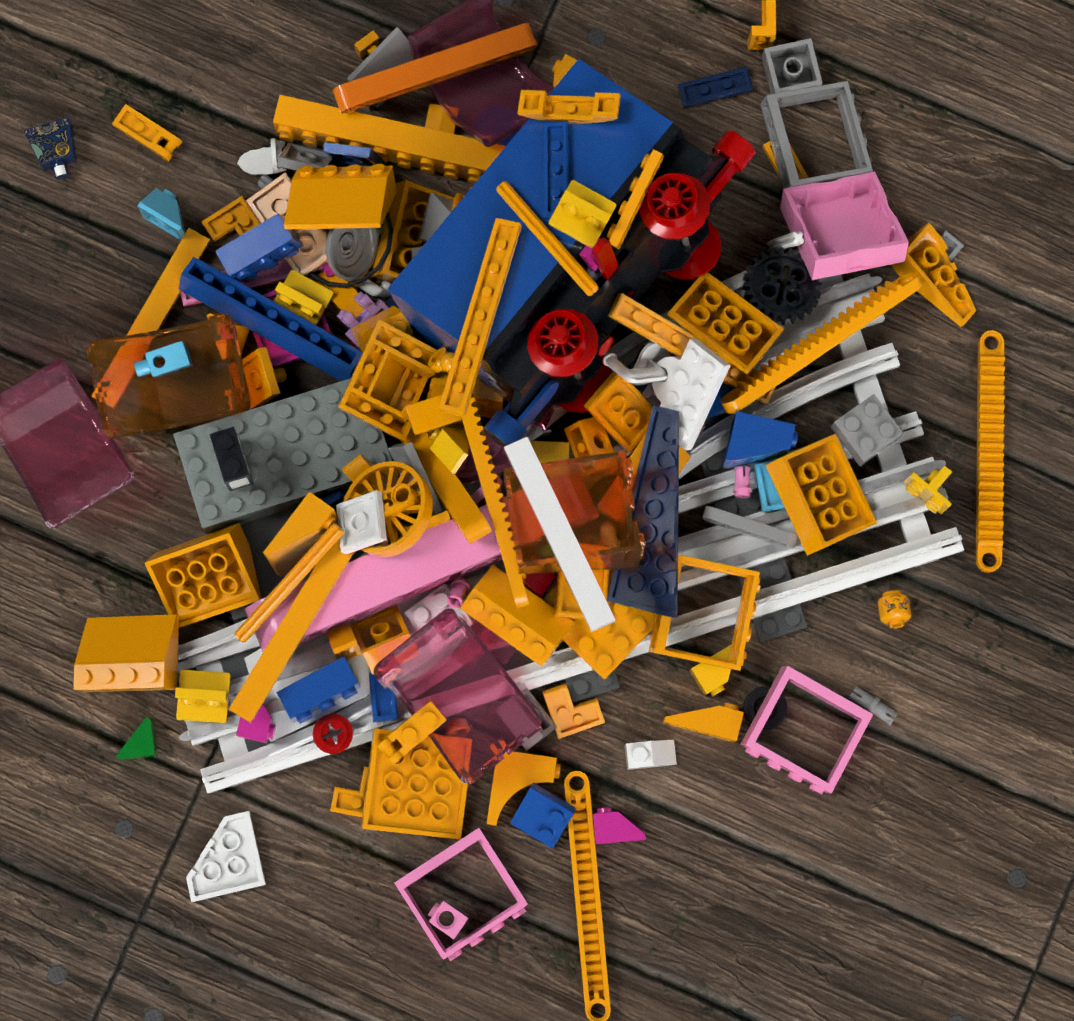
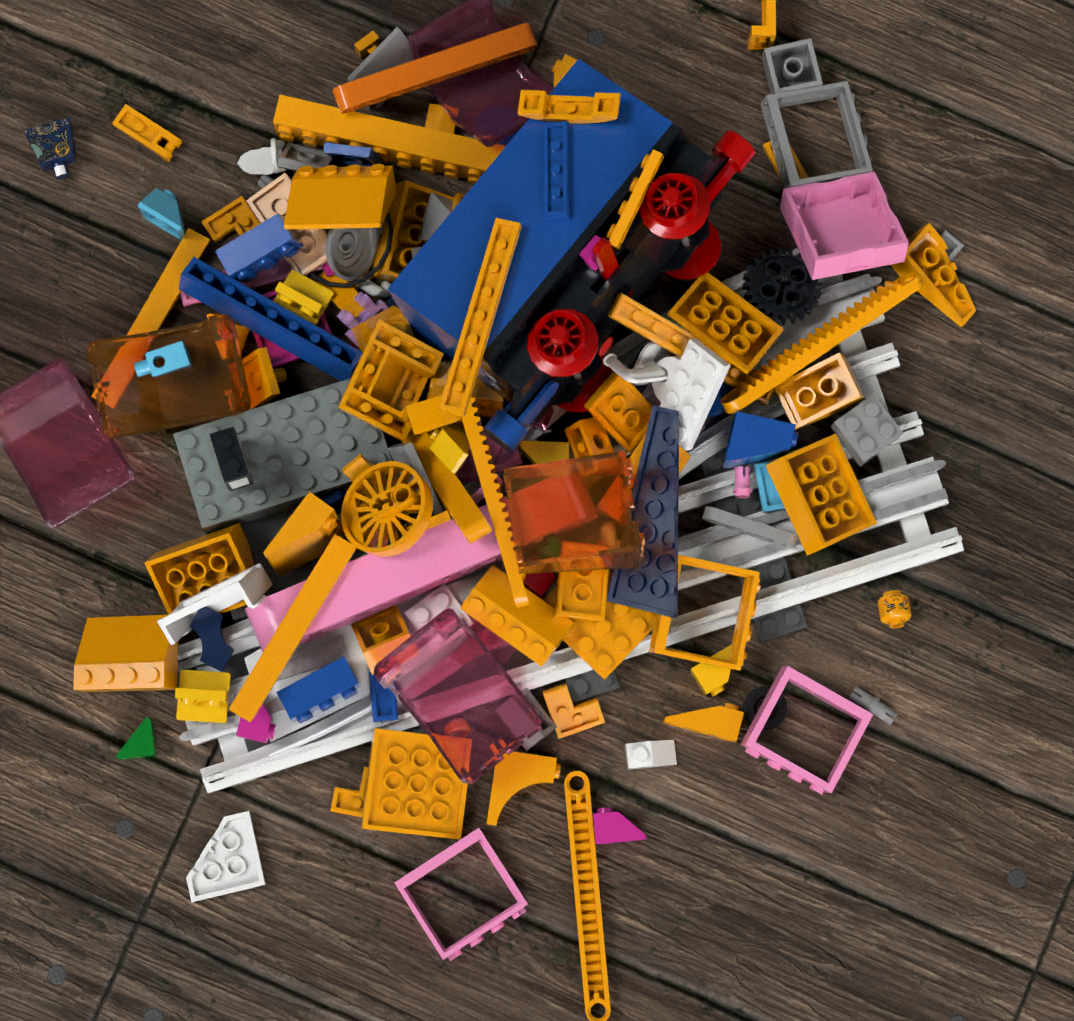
light orange axle [234,524,344,643] -> none
red gear [313,714,353,754] -> none
light orange slope [326,622,362,661] -> none
white tile [336,490,387,554] -> none
light orange plate [376,700,447,765] -> none
light orange plate [428,347,455,373] -> none
bright pink brick [428,901,469,939] -> none
bright pink pin [447,577,470,608] -> none
light orange axle [496,181,599,296] -> none
white tile [504,437,615,632] -> none
blue plate [510,783,577,849] -> none
yellow bracket [548,180,616,248] -> none
dark blue tile [677,66,753,109] -> none
white axle [767,231,804,252] -> none
yellow bracket [903,465,952,514] -> none
light orange gear [976,330,1005,573] -> none
none -> white piece [157,563,273,645]
none -> dark blue tile [189,606,234,672]
none -> light orange slope [774,352,866,430]

